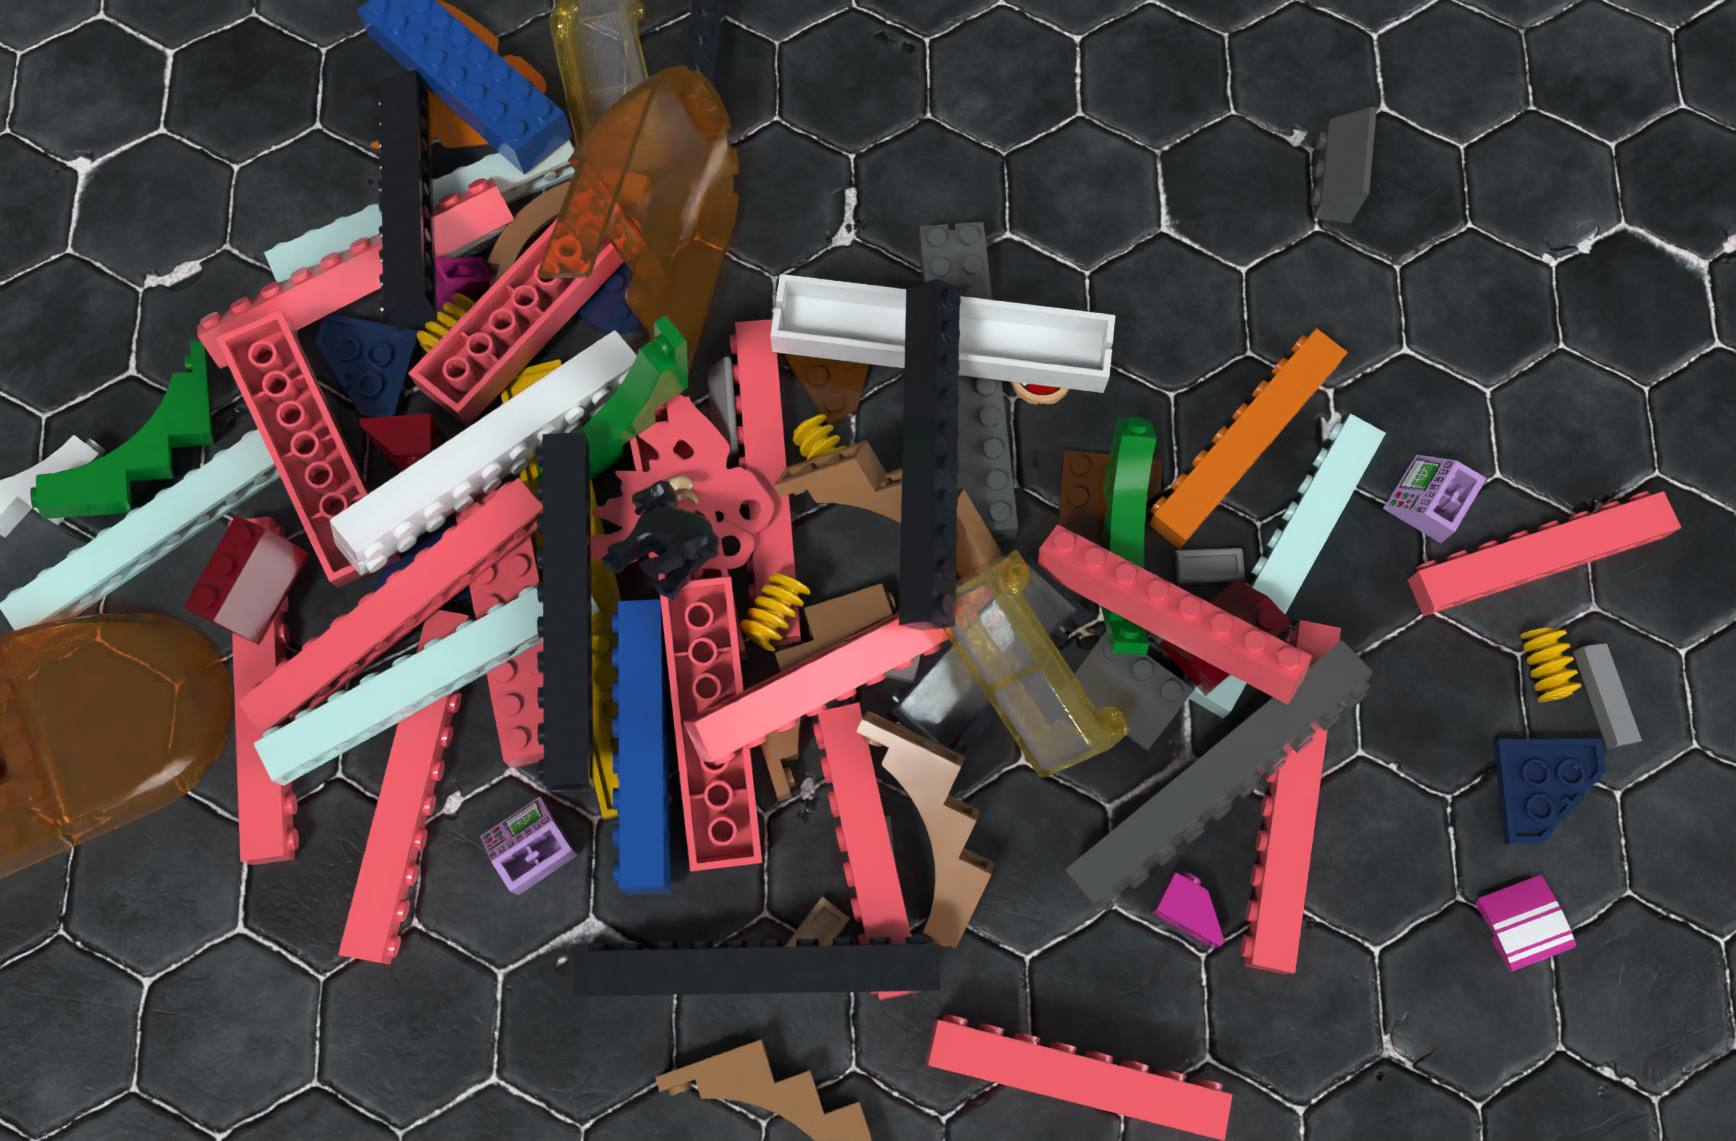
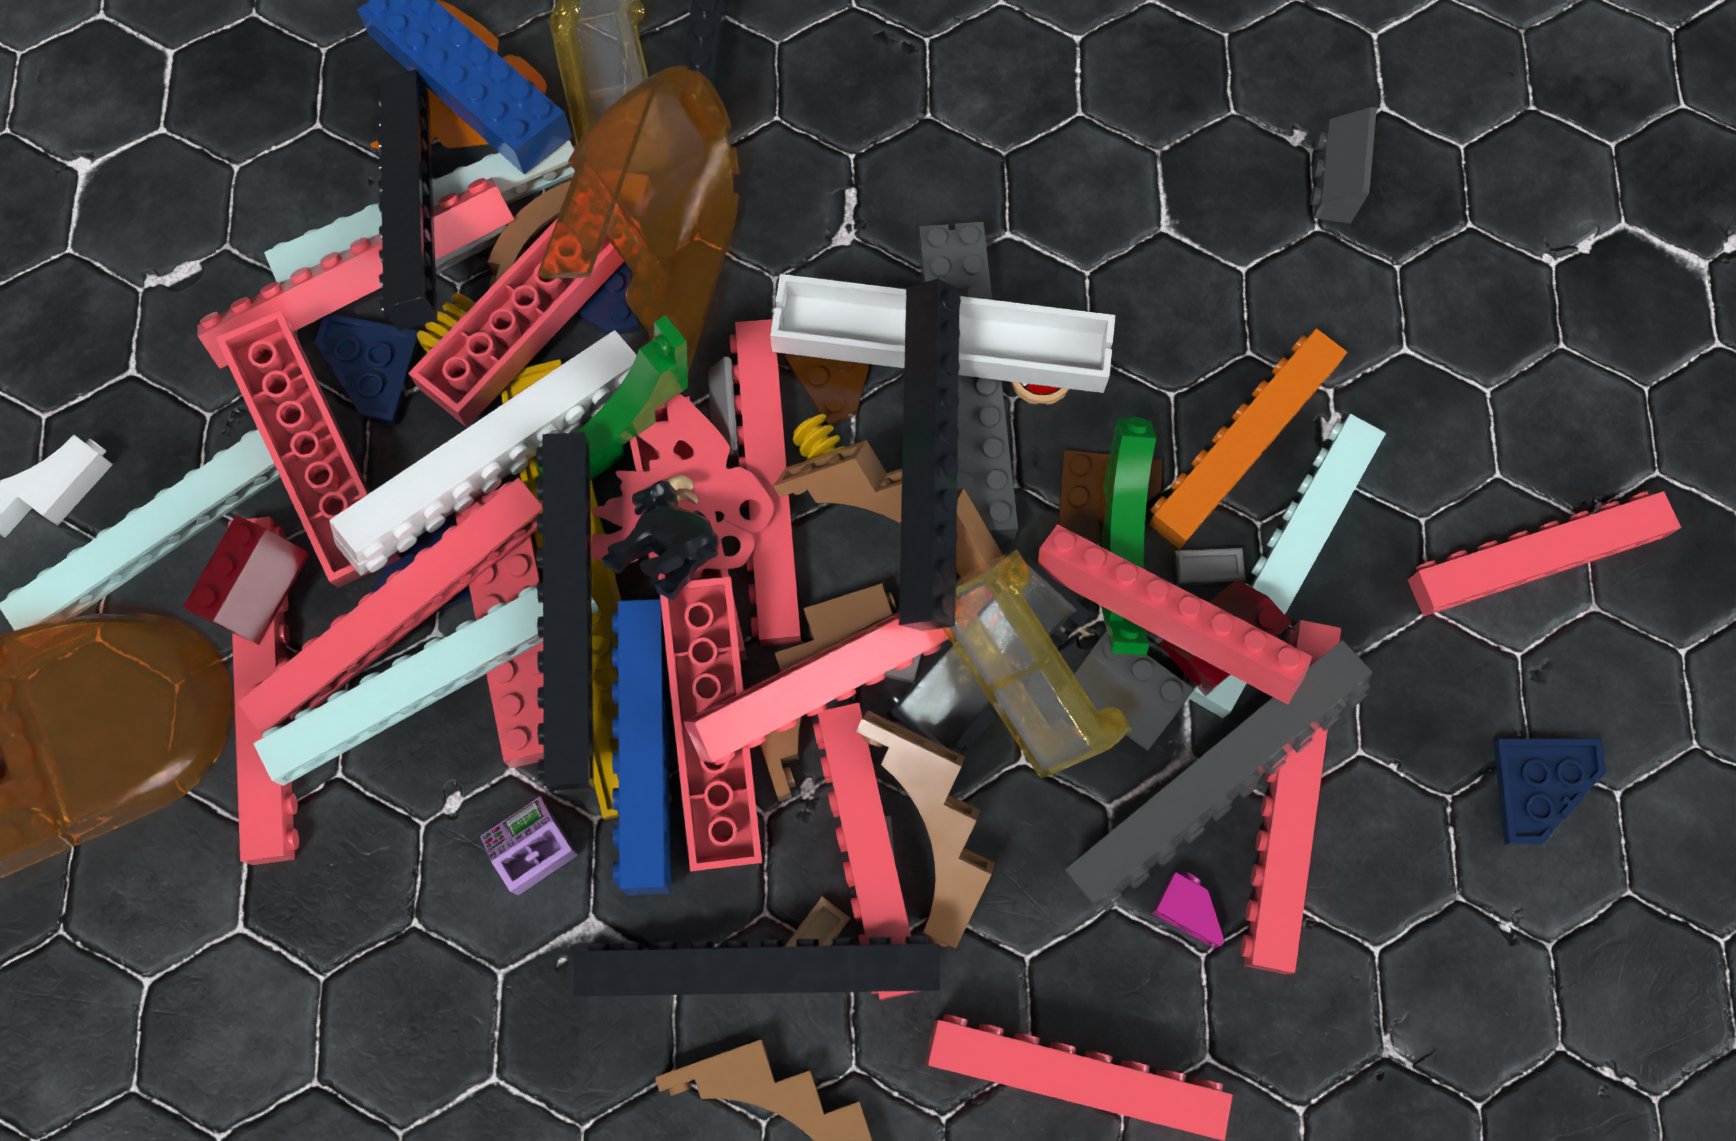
green arch [30,341,214,519] -> none
coral brick [338,610,472,965] -> none
dark red slope [360,413,448,472] -> none
dark pink slope [435,256,493,309] -> none
yellow piece [740,573,811,652] -> none
lavender slope [1383,454,1487,543] -> none
dark pink slope [1475,875,1576,972] -> none
yellow piece [1520,627,1581,702] -> none
light grey slope [1573,643,1642,749] -> none

